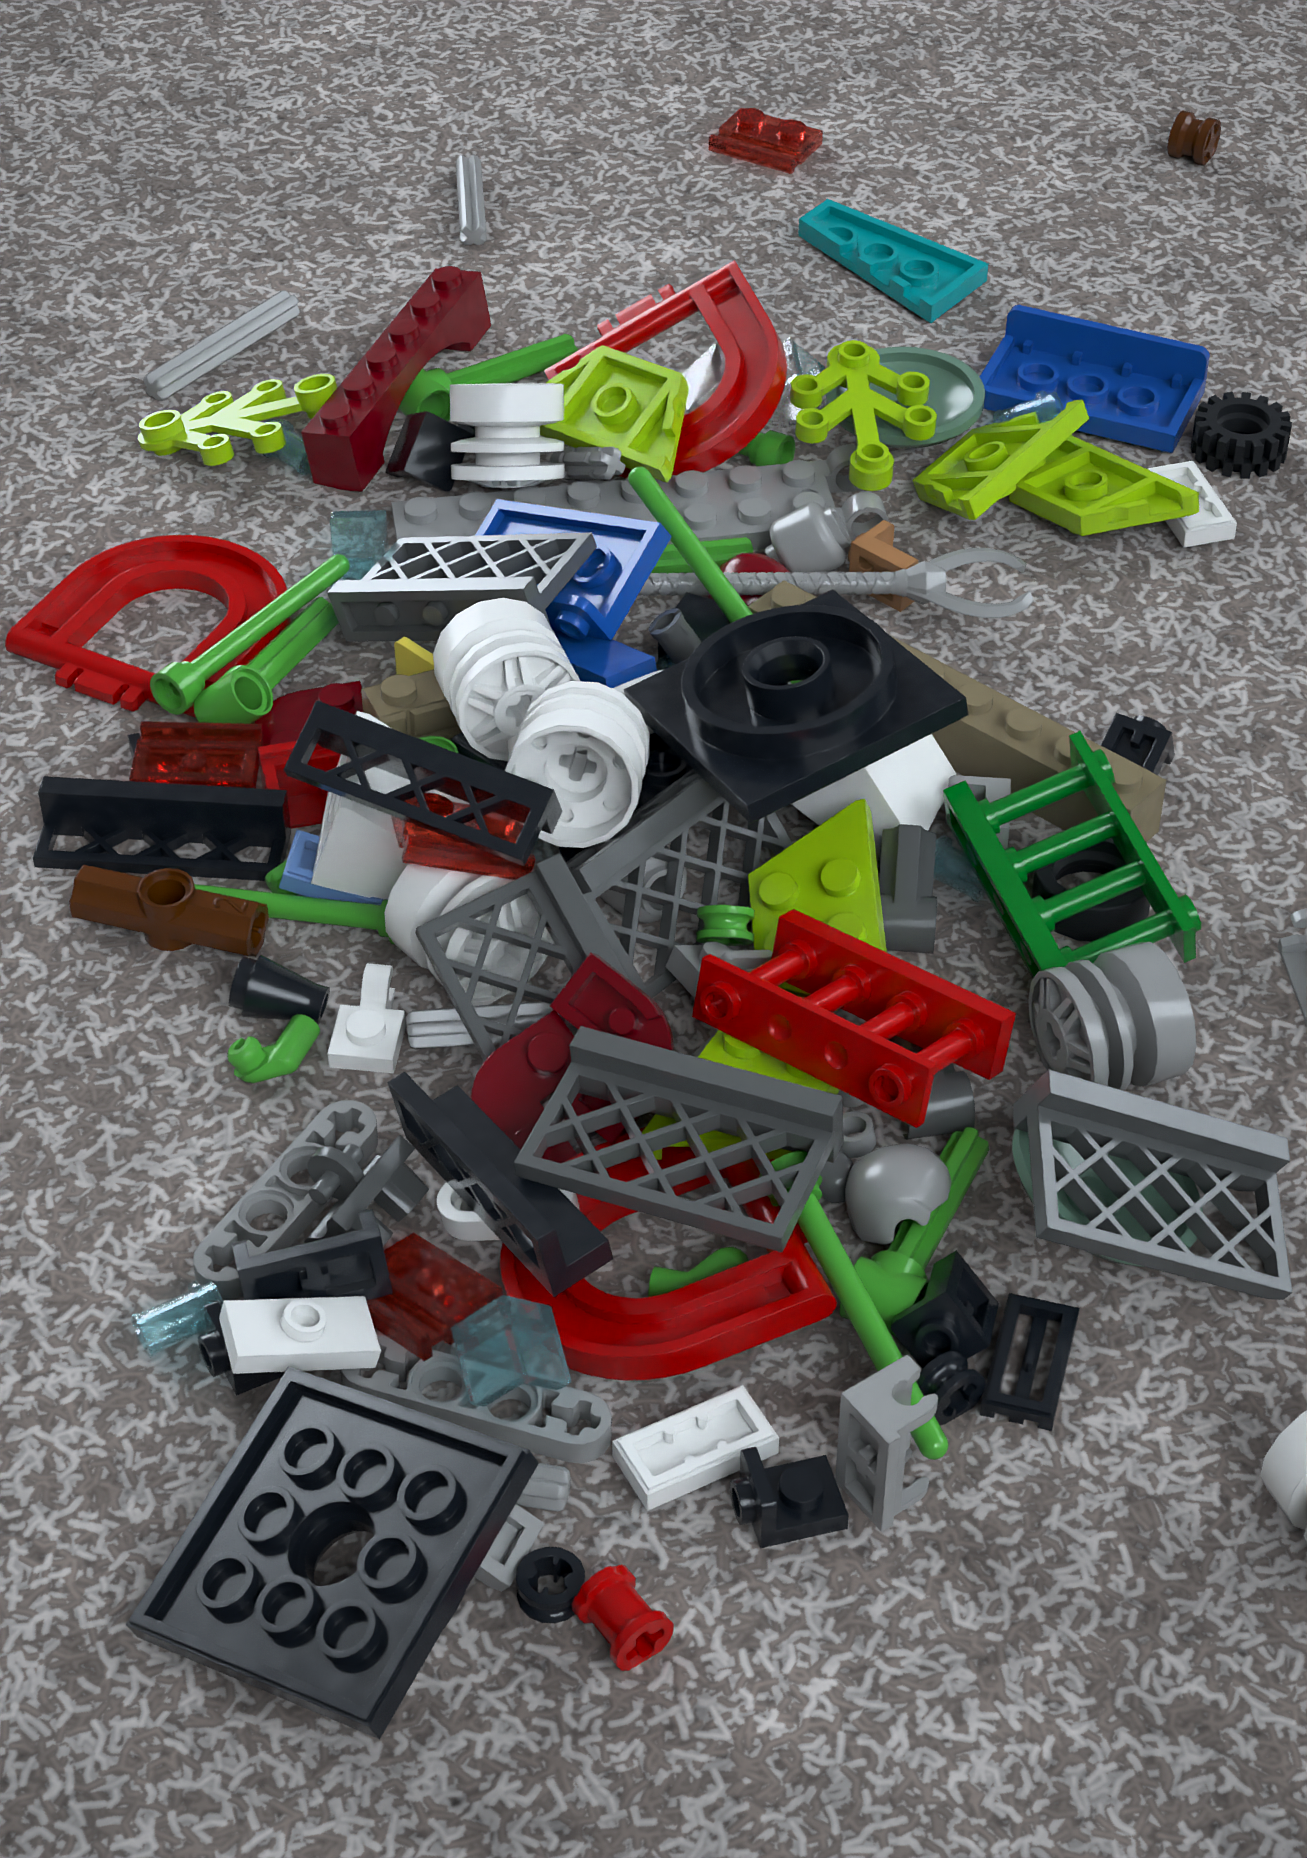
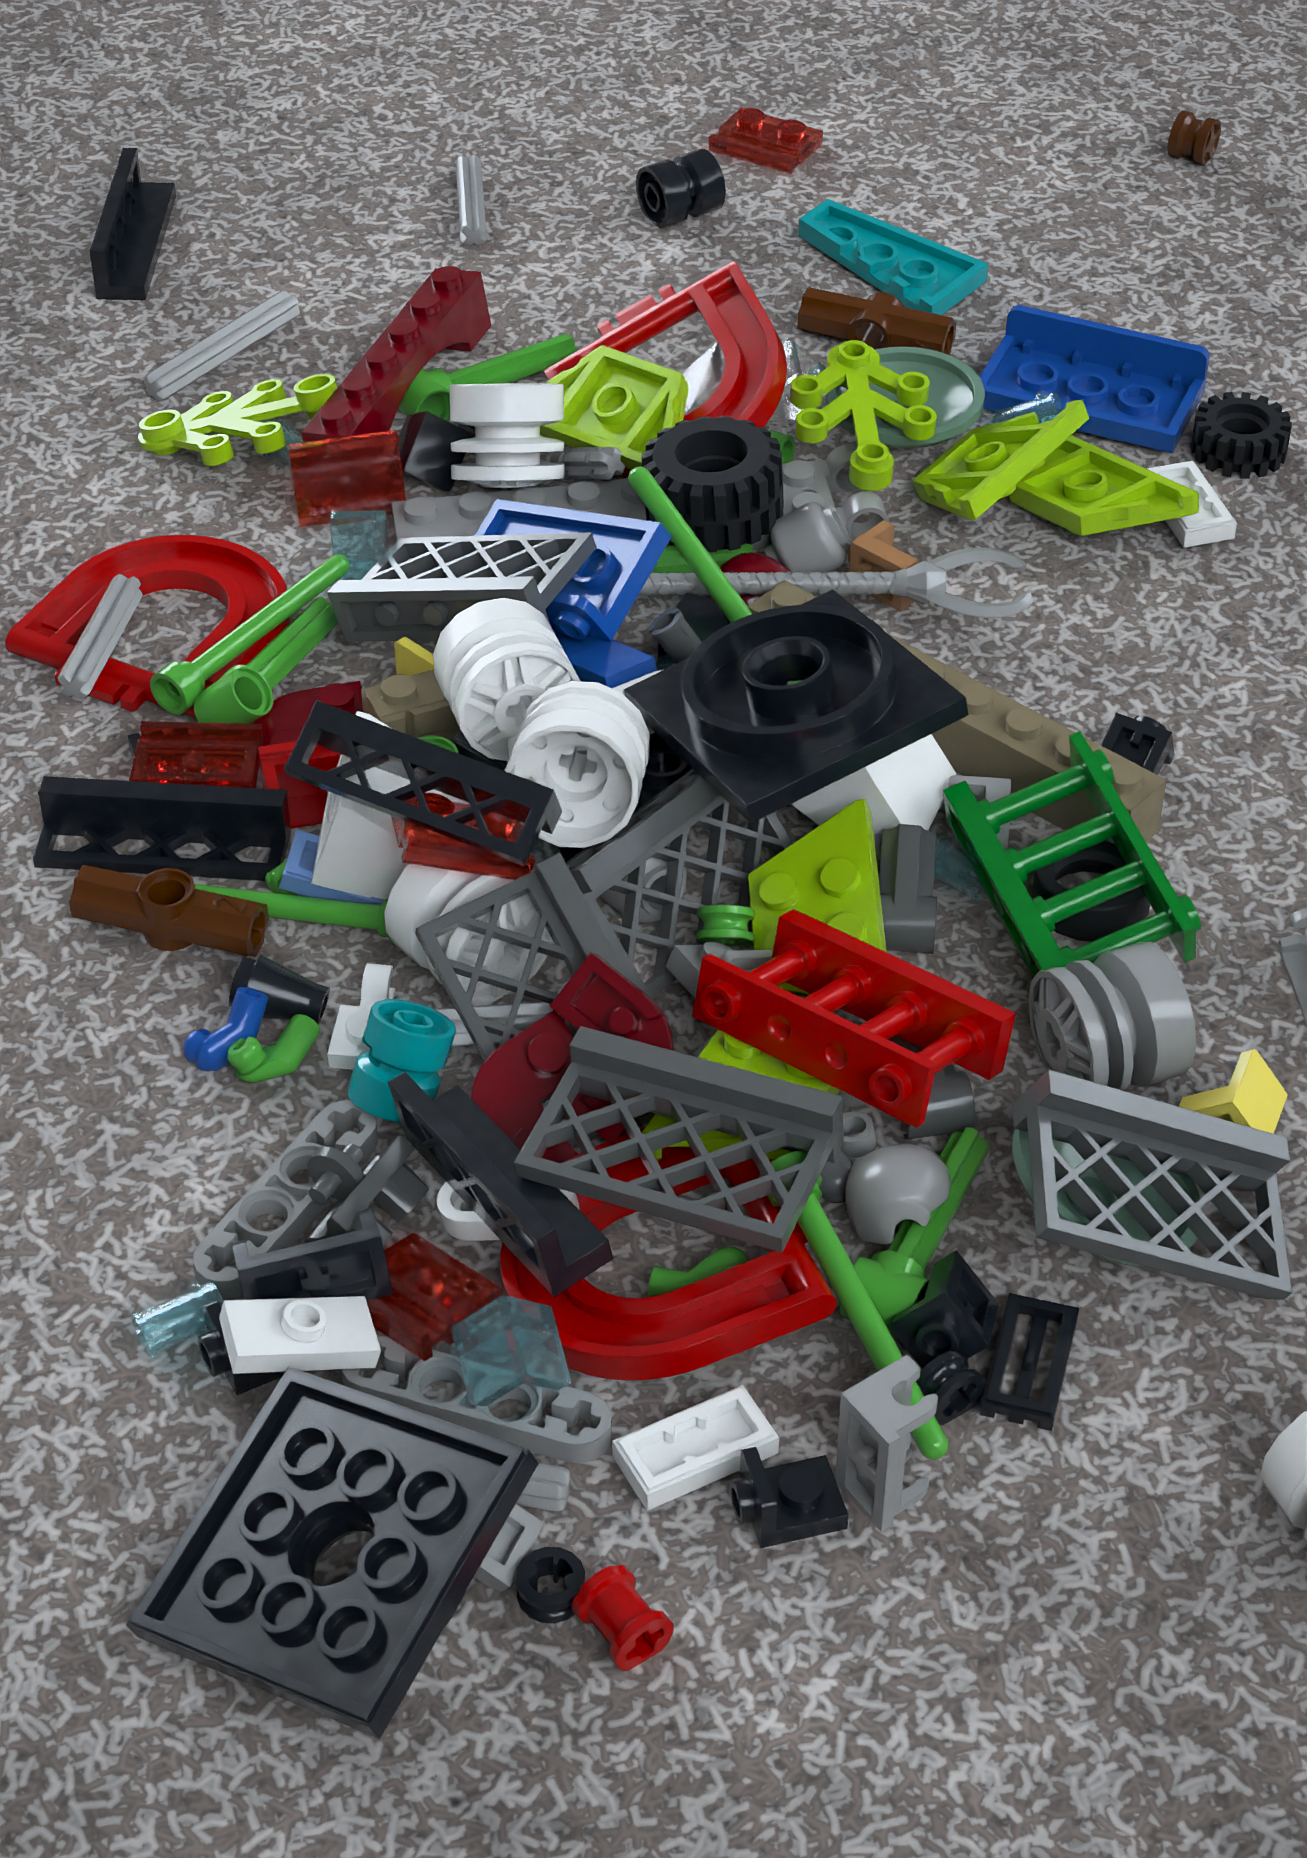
none -> light grey axle [58,574,143,700]
none -> black fence [90,148,176,301]
none -> blue arm [183,987,269,1072]
none -> clear red plate [287,430,406,527]
none -> teal wheel [347,999,456,1122]
none -> black wheel [636,148,726,228]
none -> black tyre [642,416,784,552]
none -> reddish brown piece [797,287,957,355]
none -> light yellow panel [1179,1049,1288,1134]

